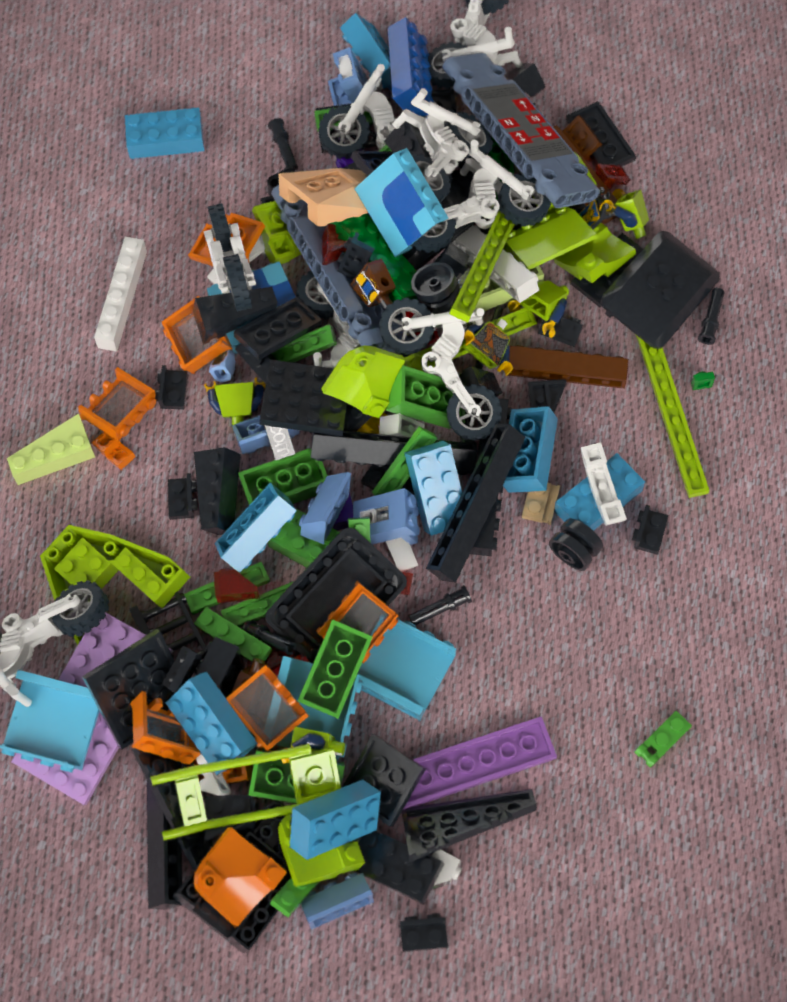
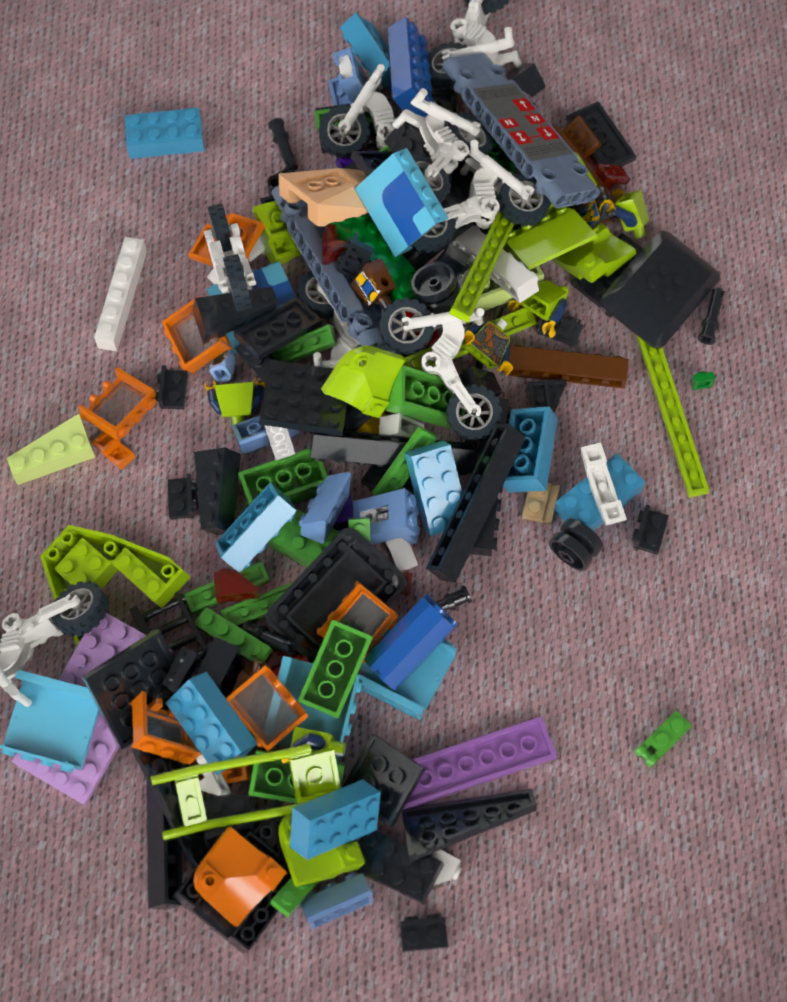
none -> blue brick [363,594,458,690]

